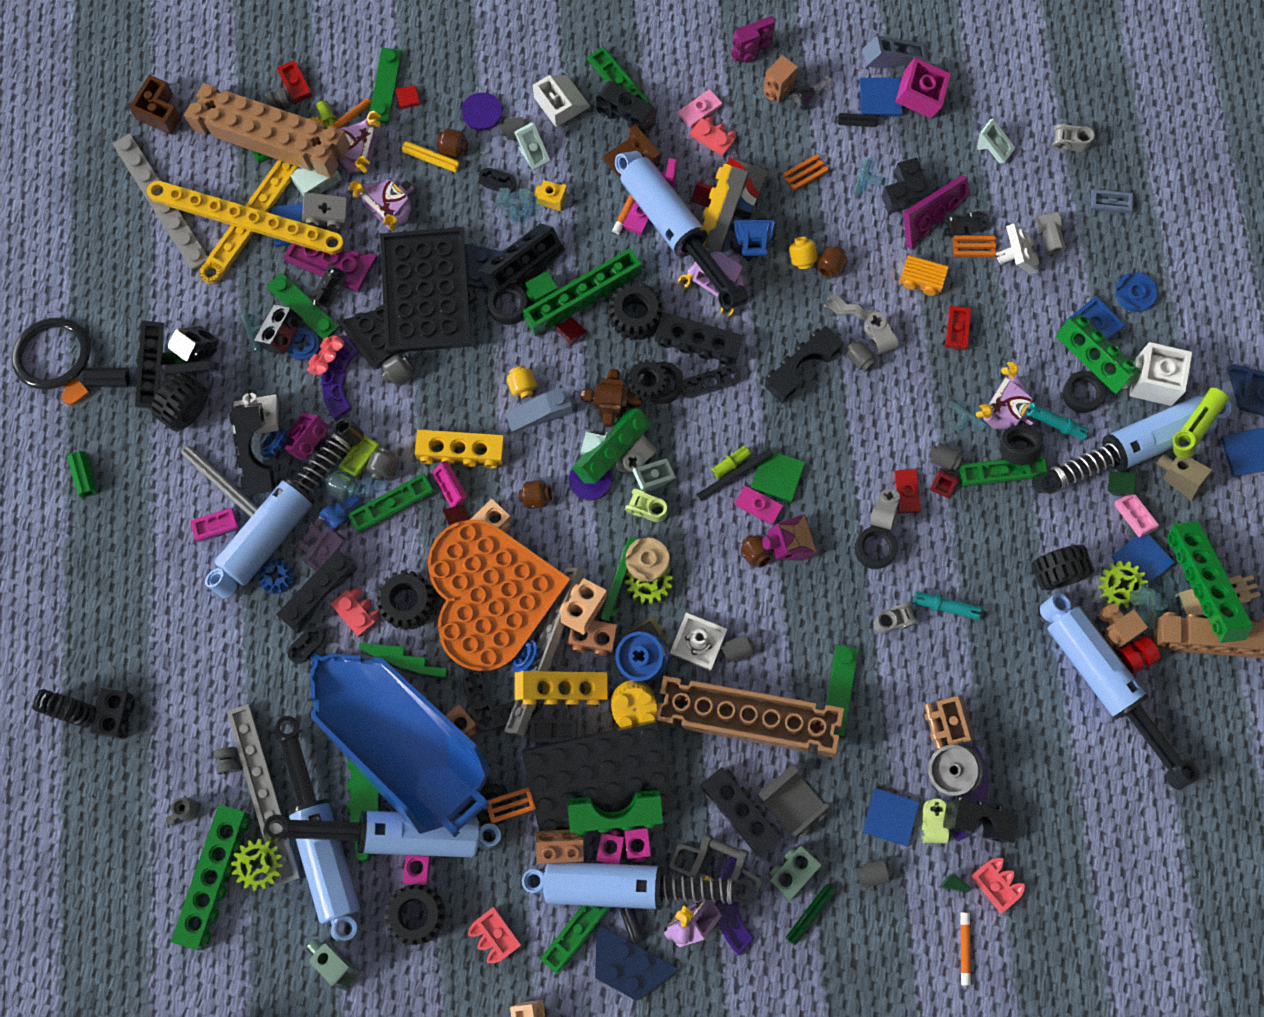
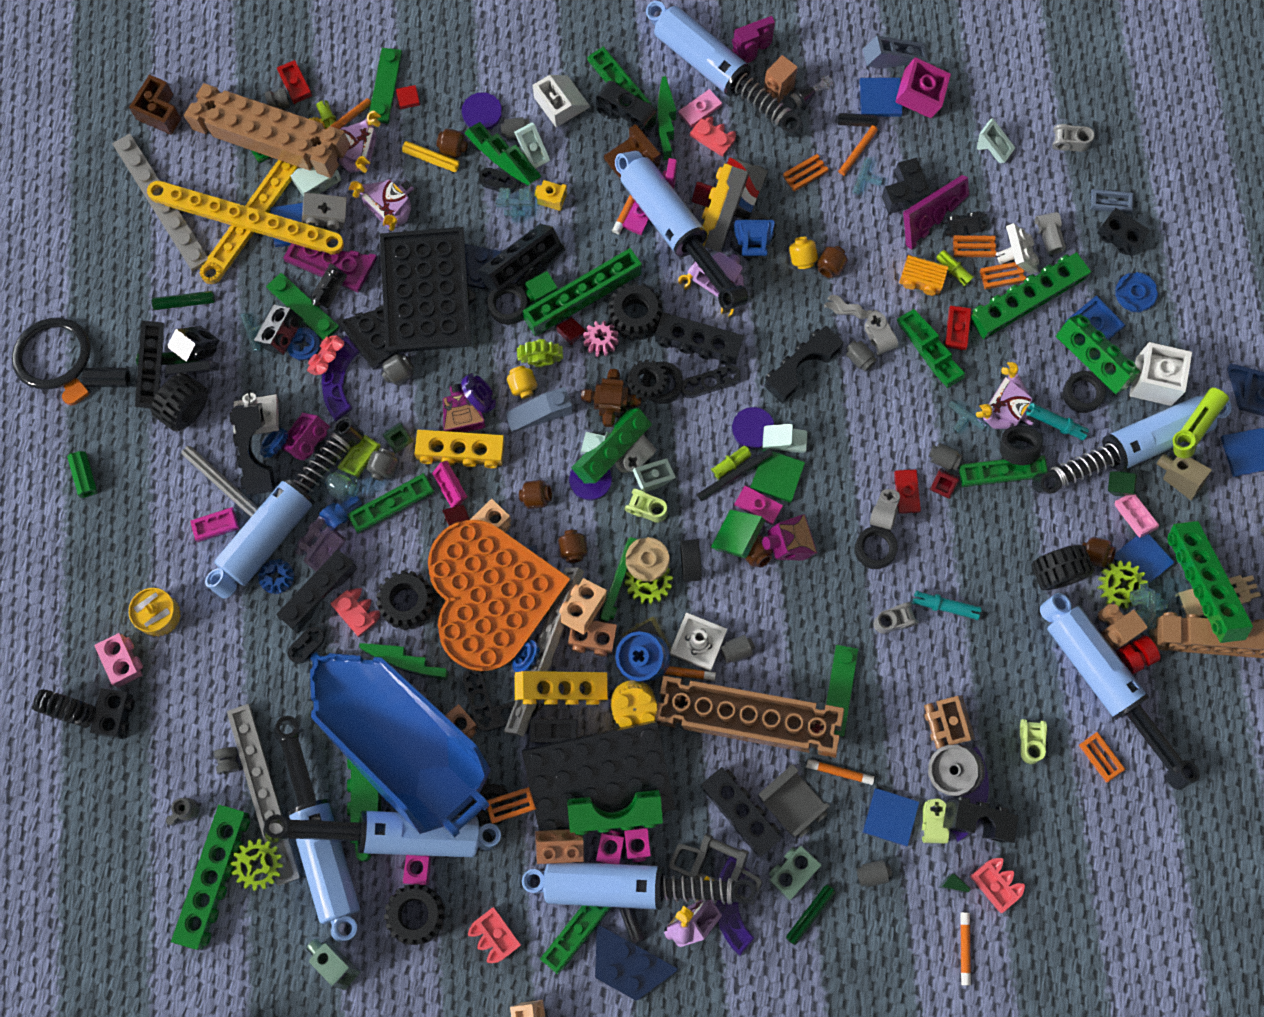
none -> bright pink brick [94,633,143,688]
none -> yellow piece [129,588,181,637]
none -> dark green axle [151,291,215,310]
none -> dark green slope [382,423,413,454]
none -> torso [443,384,486,433]
none -> dark purple tile [461,373,496,413]
none -> green slope [465,122,541,186]
none -> lime gear [517,339,563,368]
none -> reddish brown head [558,530,588,563]
none -> bright pink gear [583,320,619,357]
none -> light blue piece [646,1,803,137]
none -> green slope [657,76,677,161]
none -> orange bar [665,666,716,681]
none -> black tyre [680,539,702,582]
none -> green tile [711,510,766,558]
none -> dark purple tile [732,407,774,449]
none -> light aqua slope [763,424,807,453]
none -> orange bar [806,759,874,785]
none -> orange bar [838,126,878,176]
none -> green slope [897,309,965,388]
none -> lime axle [936,250,974,287]
none -> green brick [970,252,1091,340]
none -> orange tile [980,262,1026,290]
none -> yellowish green piece [1020,719,1047,764]
none -> orange tile [1079,732,1125,783]
none -> reddish brown head [1083,537,1116,568]
none -> black brick [1097,208,1151,257]

